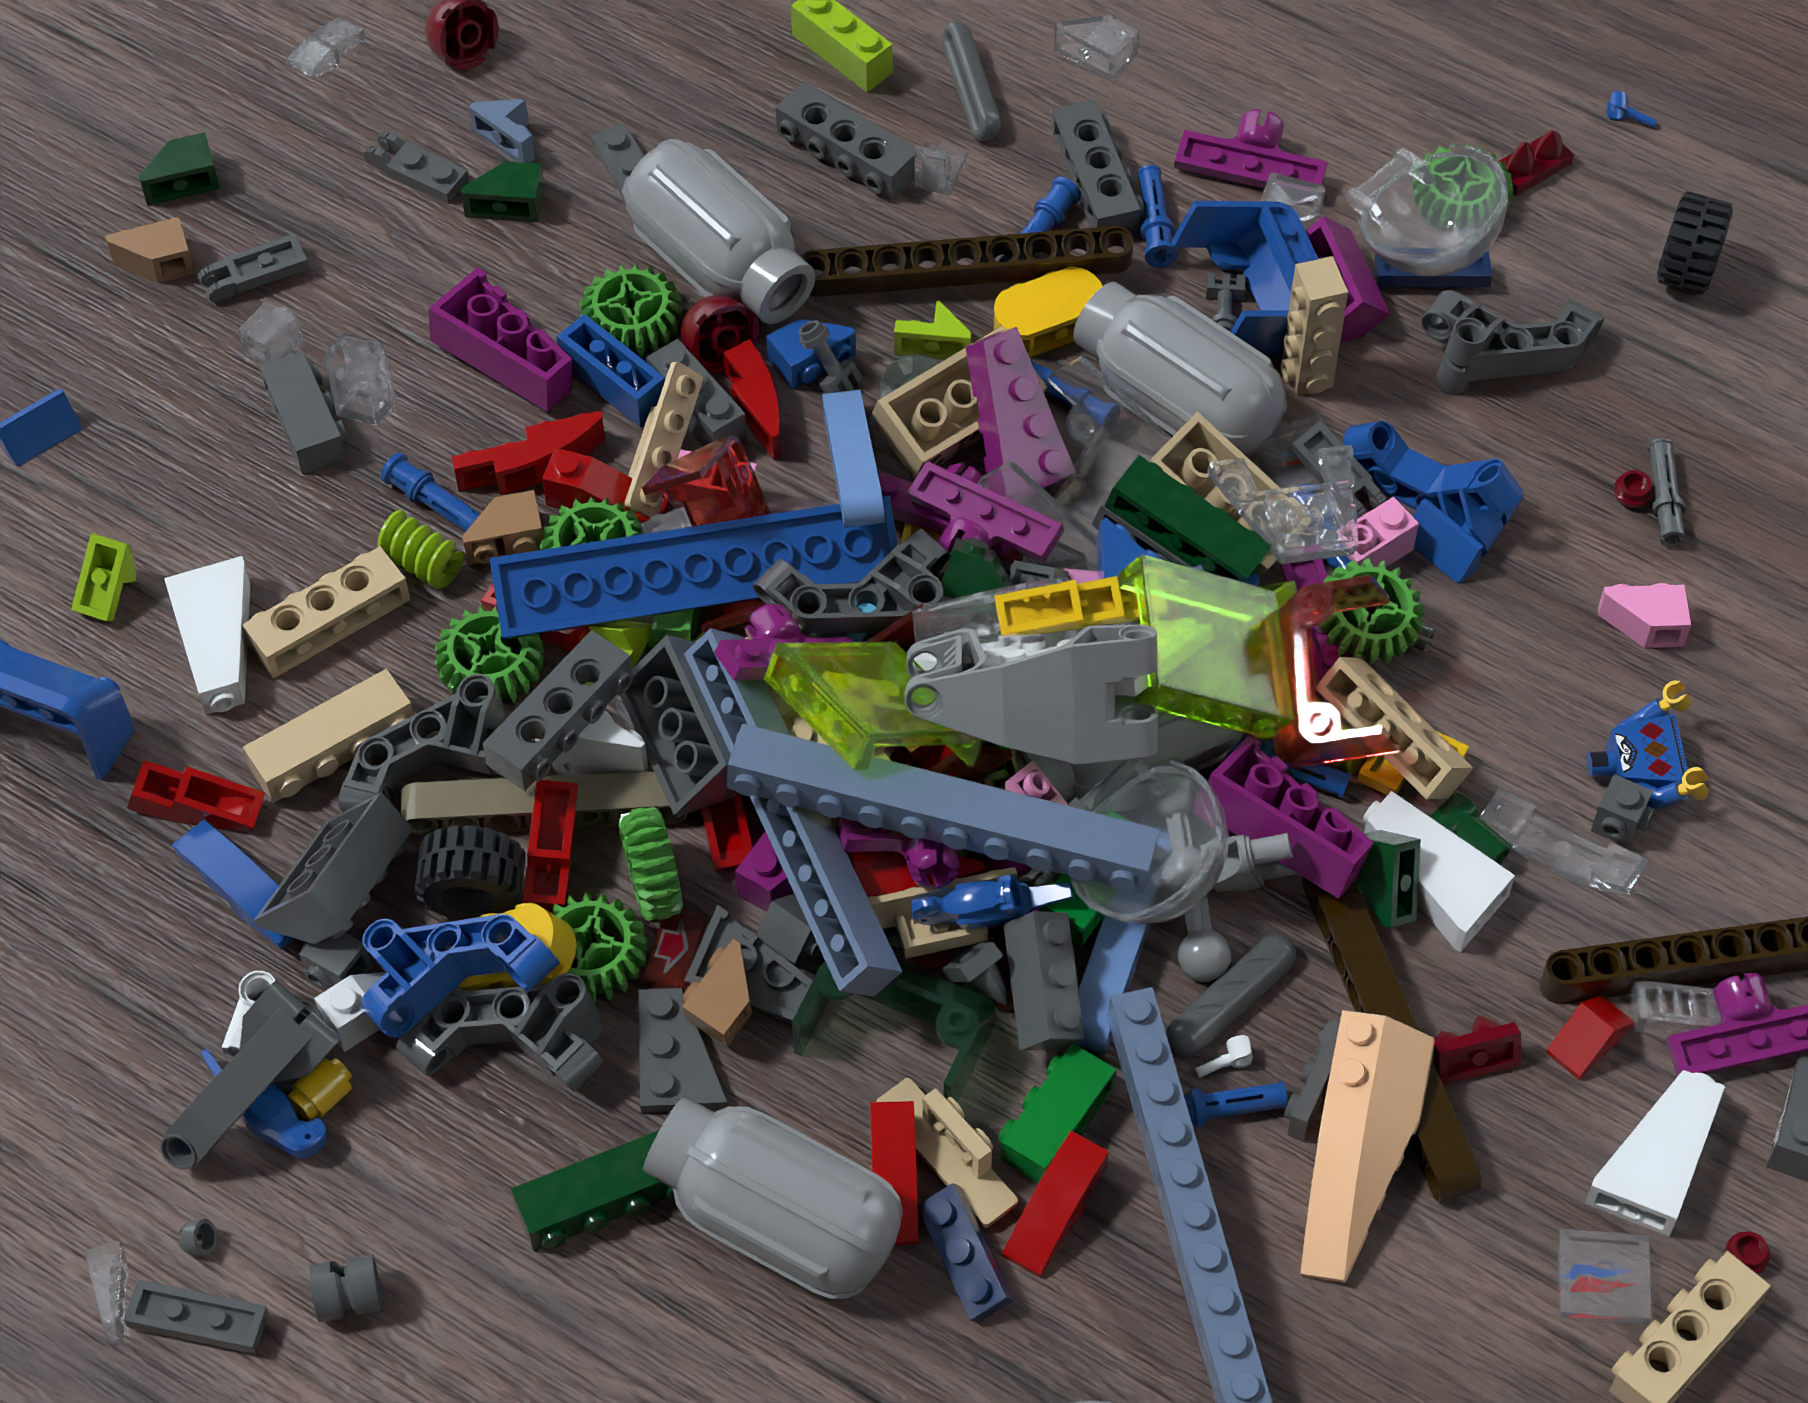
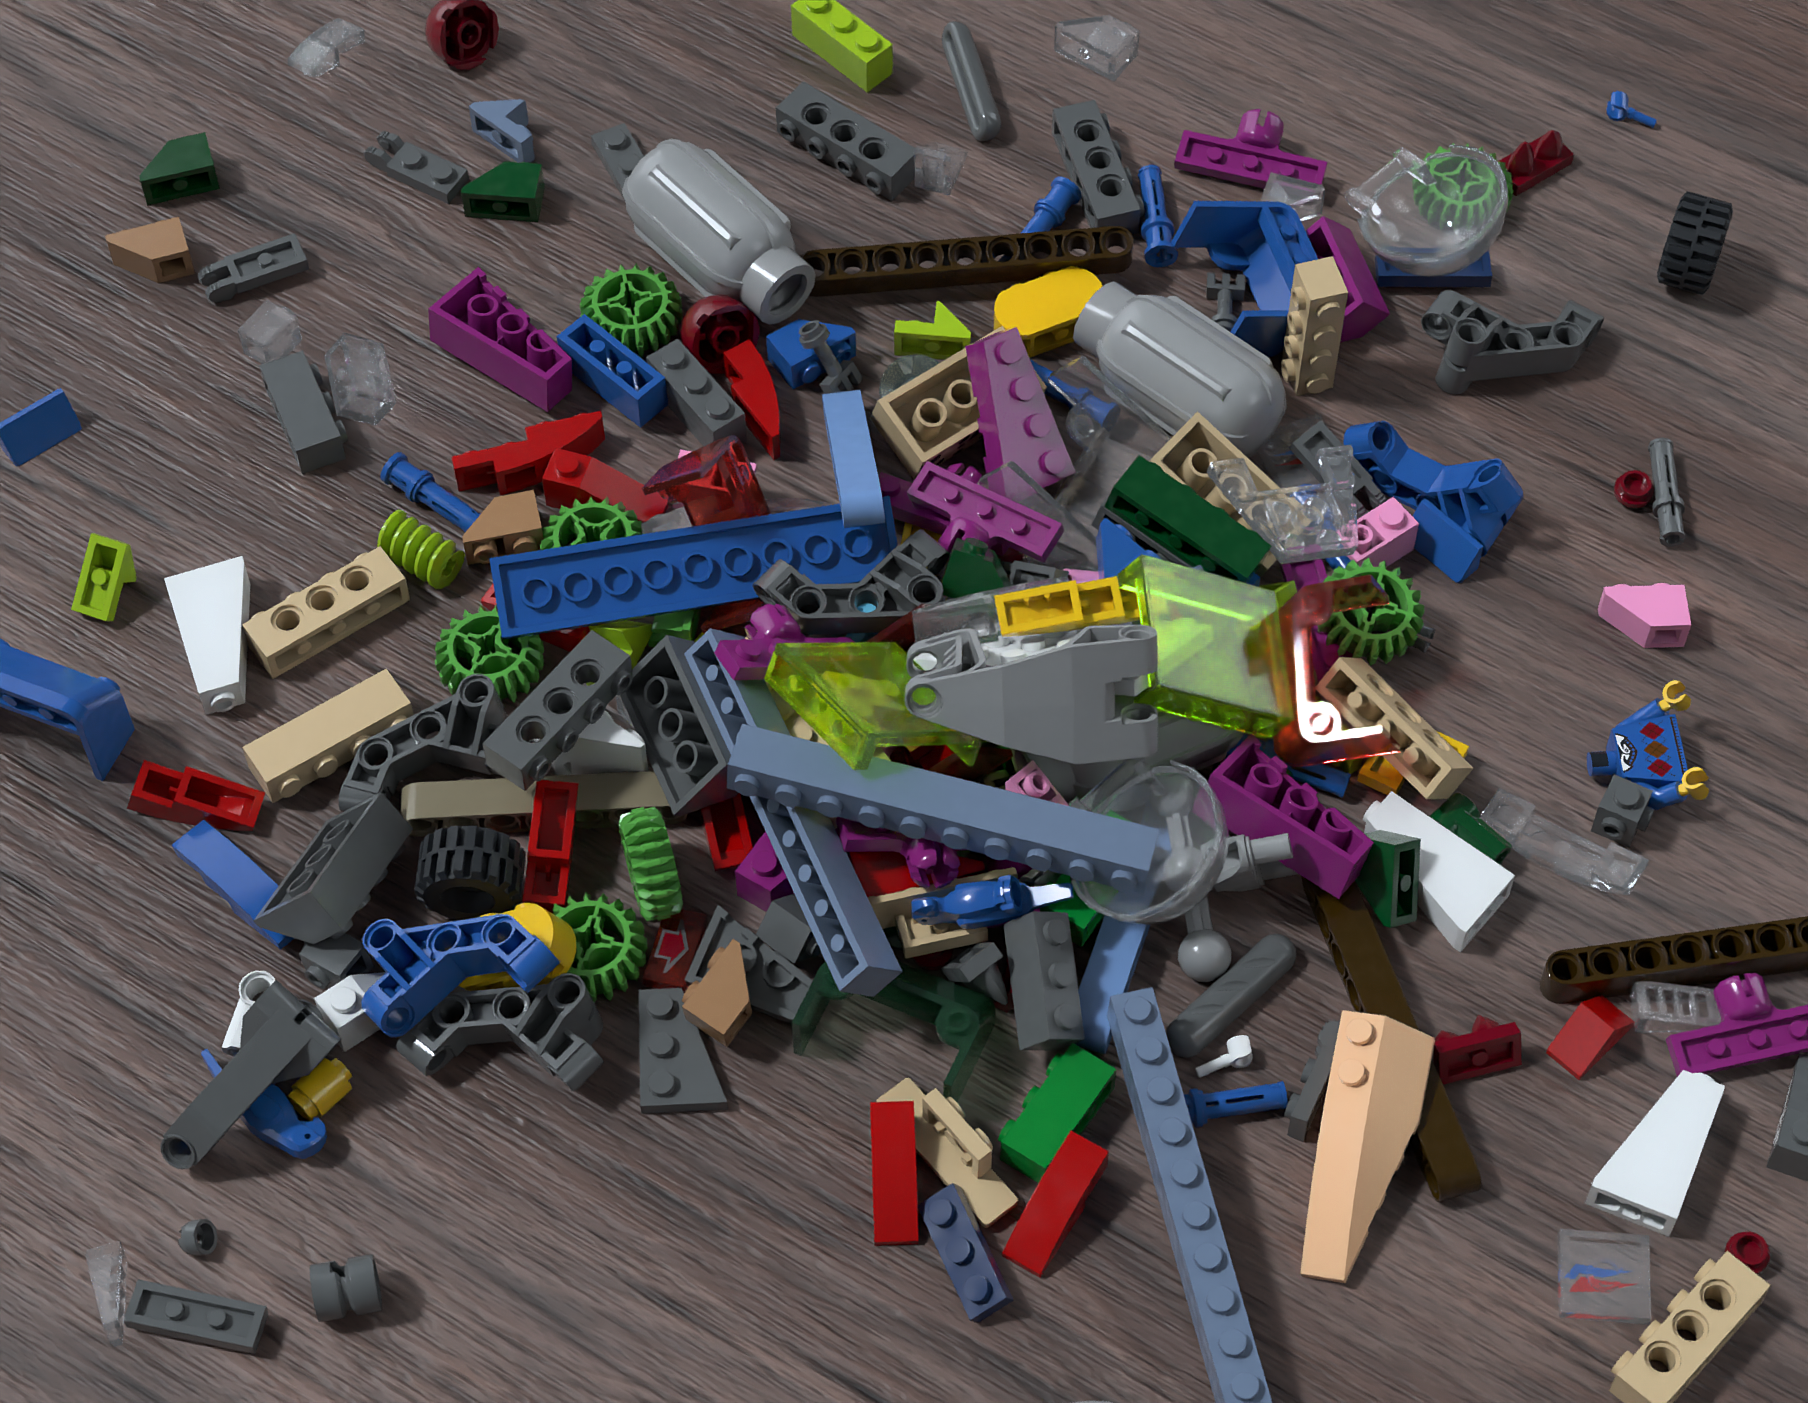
dark green brick [511,1130,675,1252] -> none
tan bracket [625,362,703,519] -> none
light grey piece [643,1096,903,1299] -> none

